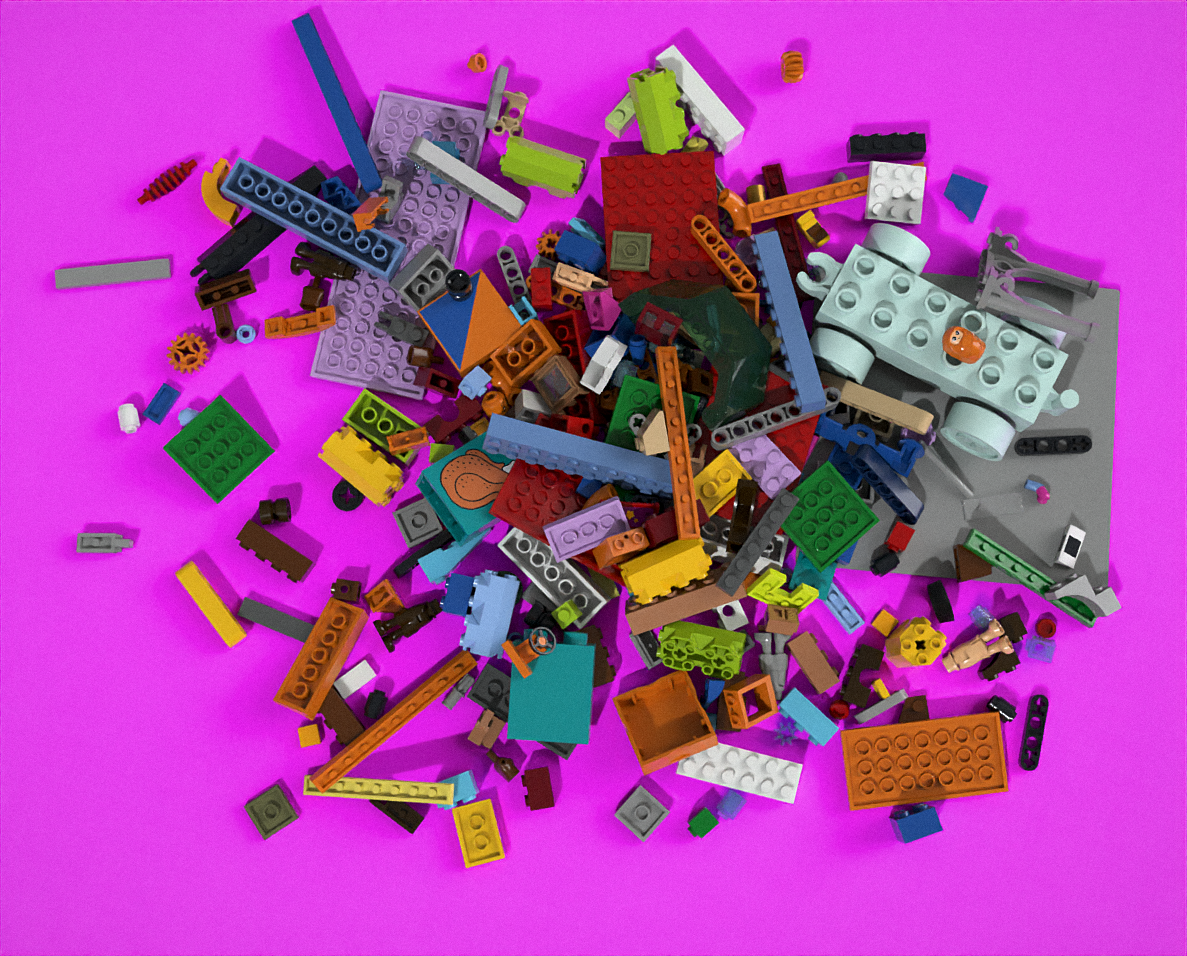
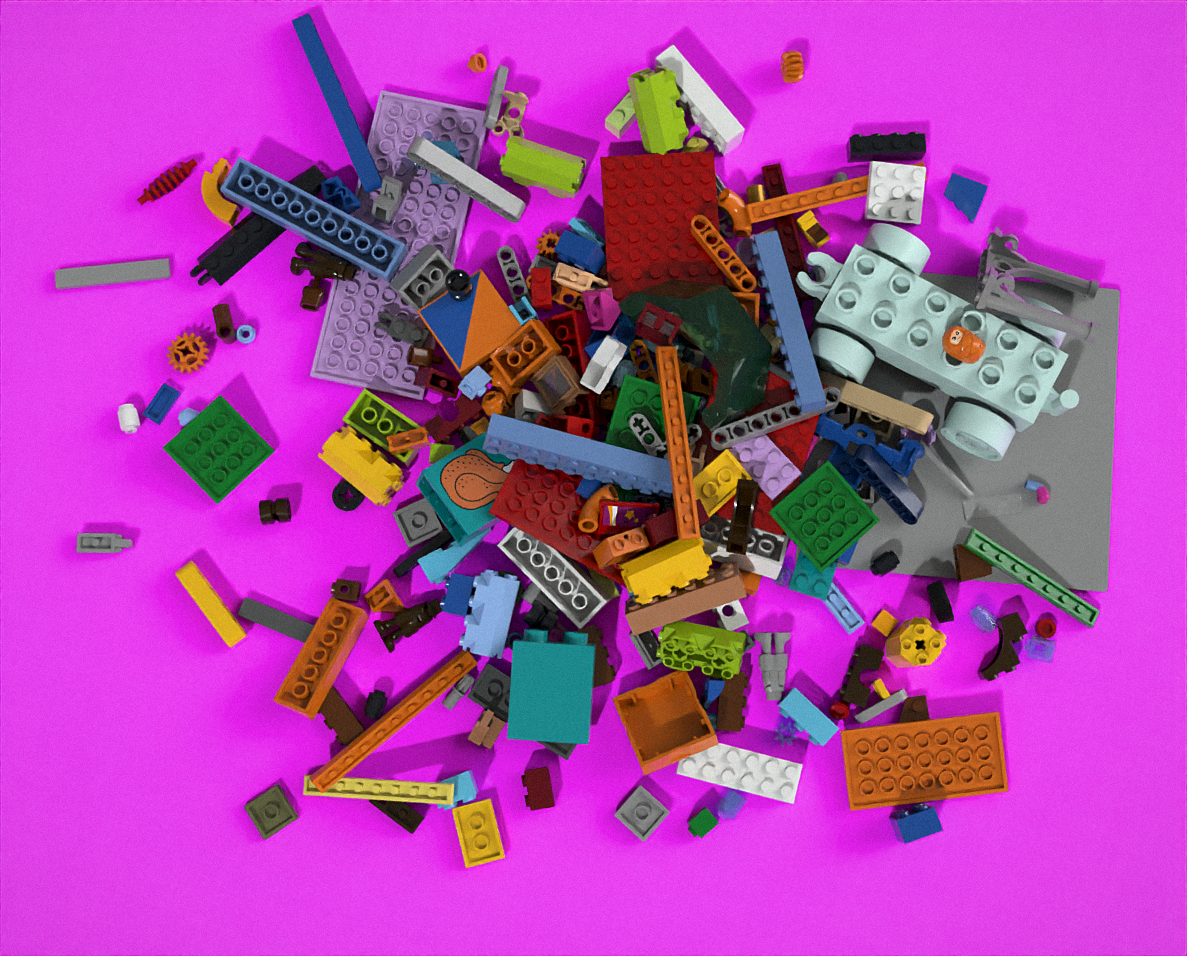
reddish brown brick [195,268,257,311] -> none
reddish brown brick [235,519,316,583] -> none
orange slope [264,305,336,339] -> none
light orange tile [297,724,322,748] -> none
white tile [333,660,377,699] -> none
orange hinge [352,197,389,232] -> none
reddish brown piece [486,749,520,783] -> none
orange piece [501,627,556,679] -> none
lavender plate [542,496,631,563] -> none
lime brick [551,599,583,629] -> none
olive tile [610,231,651,273] -> none
blue cone [628,334,647,365] -> none
tan slope [635,408,670,456] -> none
dark grey plate [715,488,799,597] -> none
orange window [723,674,779,729] -> none
neon yellow plate [747,568,819,614] -> none
nougat piece [758,604,799,636] -> none
nougat brick [785,631,840,694] -> none
red brick [884,521,915,553] -> none
light nougat piece [941,618,1014,673] -> none
black brick [986,695,1017,723] -> none
black beam [1014,435,1092,456] -> none
black beam [1018,694,1049,771] -> none
light grey arch [1044,573,1122,618] -> none
slope [1054,525,1086,569] -> none

